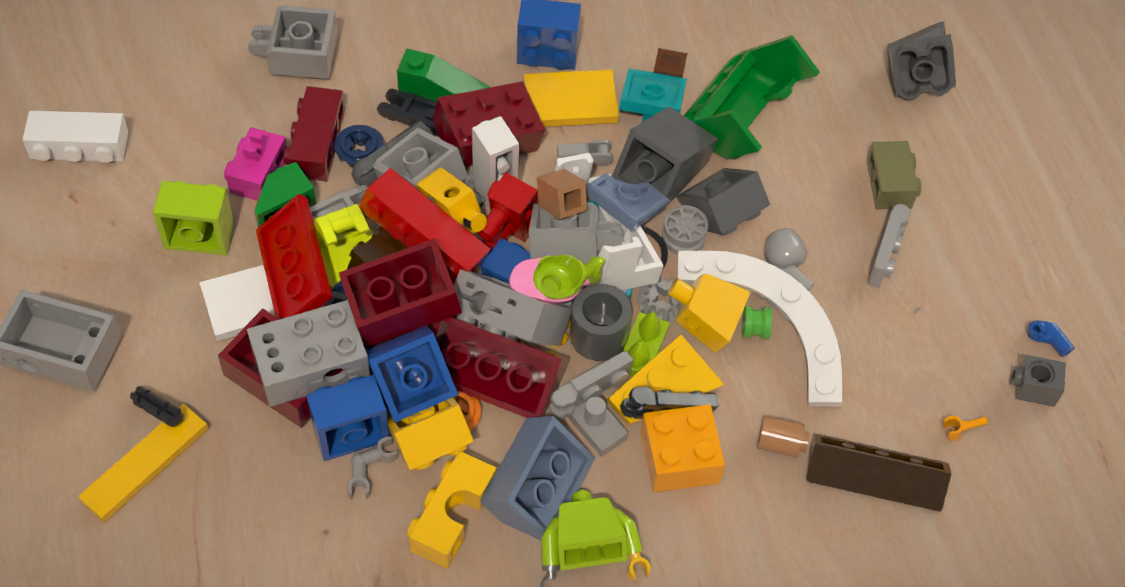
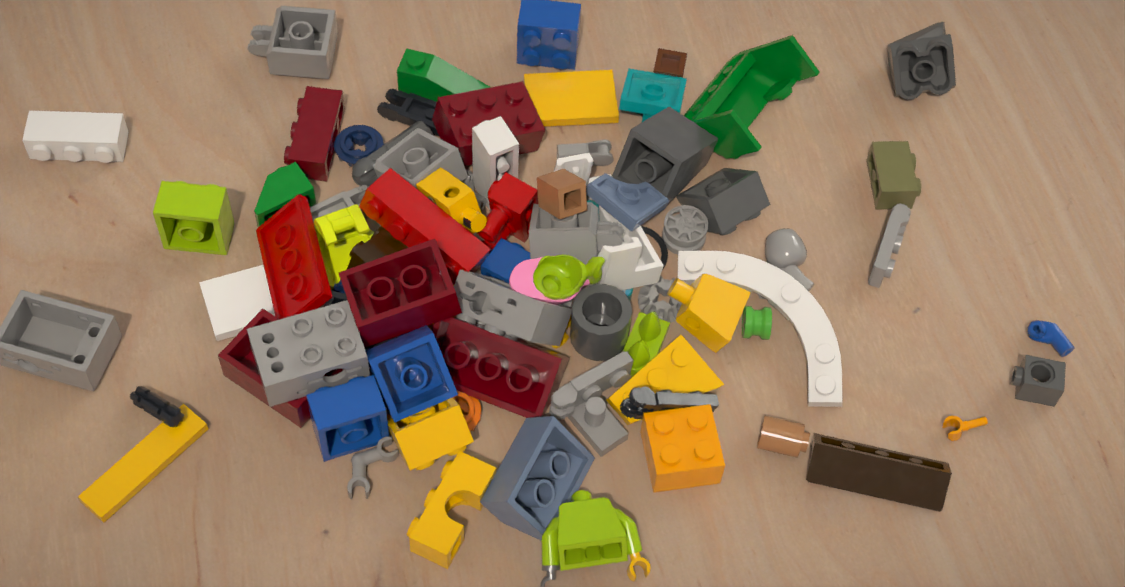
dark pink brick [224,127,287,201] -> none

